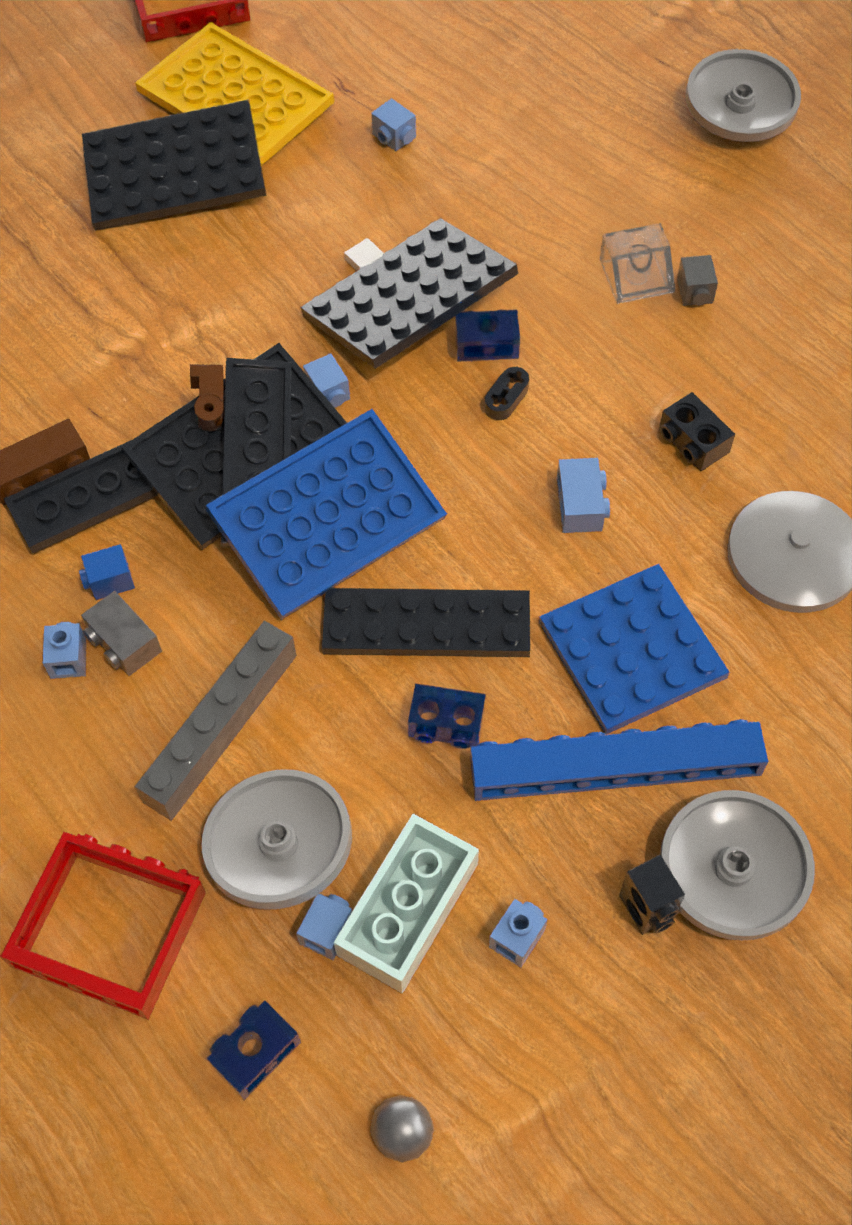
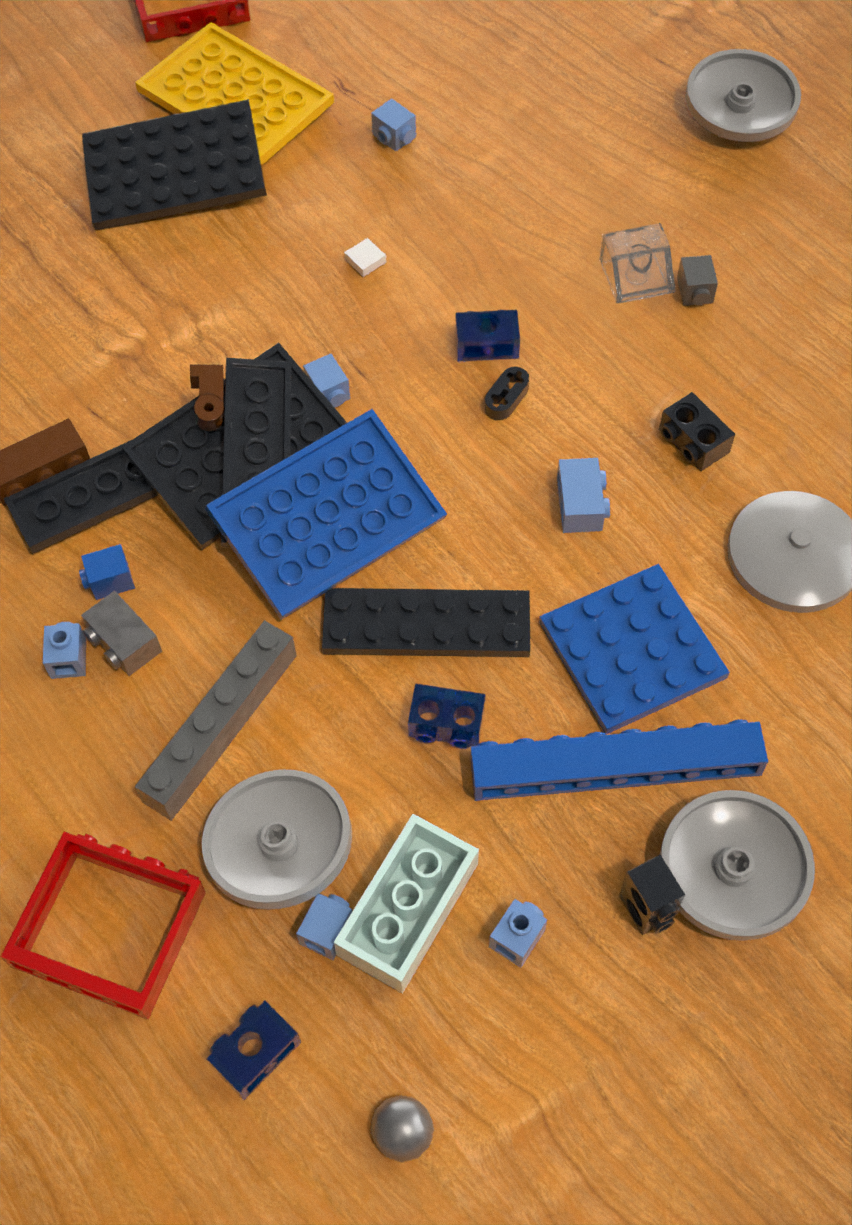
plate [301,218,518,369] -> none

